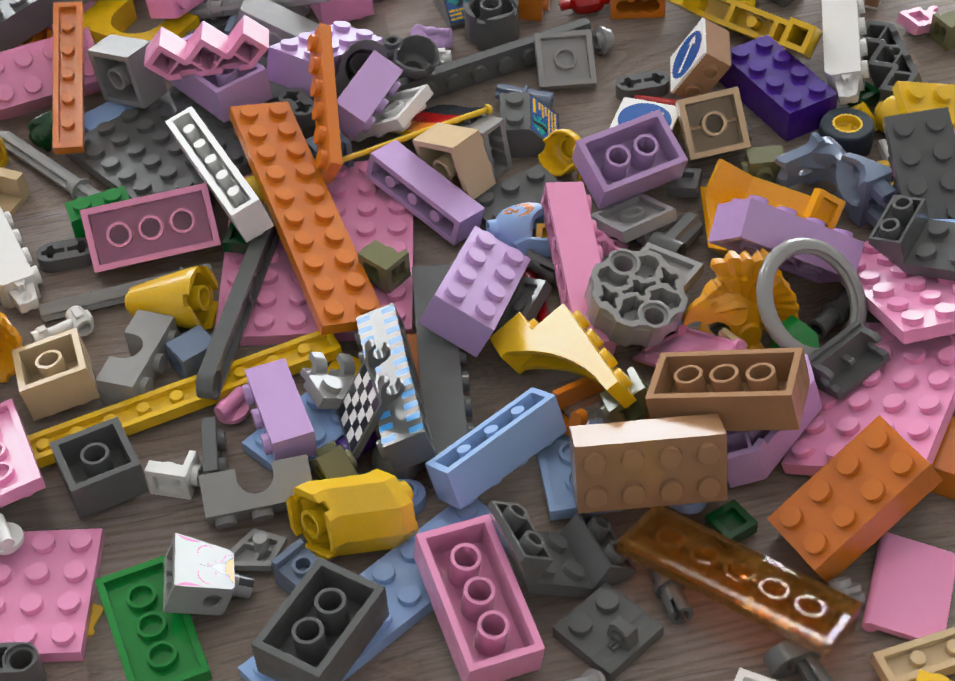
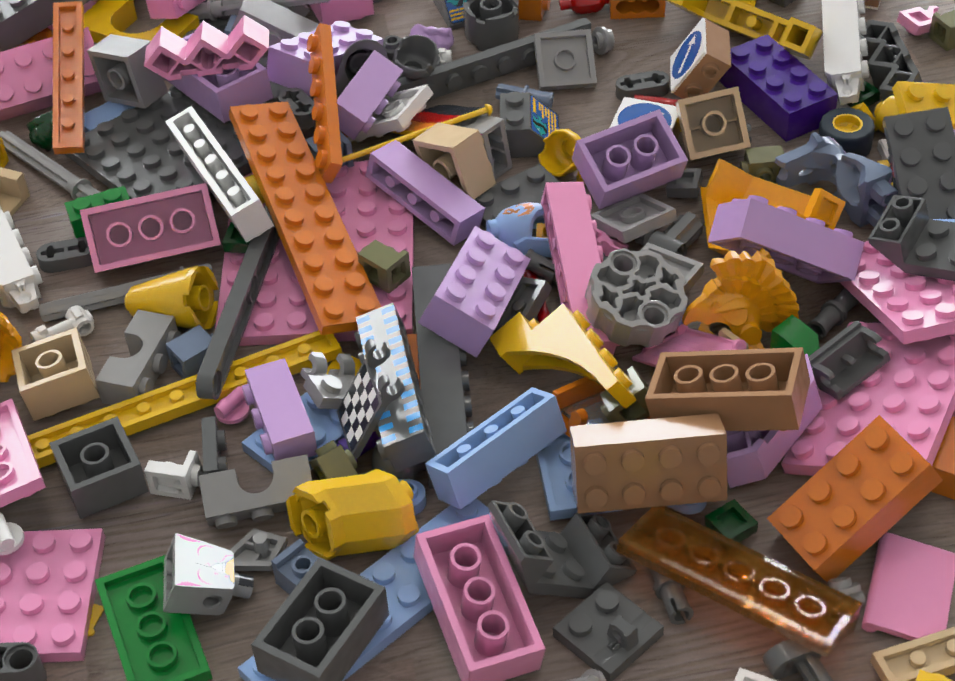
light grey wedge [756,237,867,357] -> none

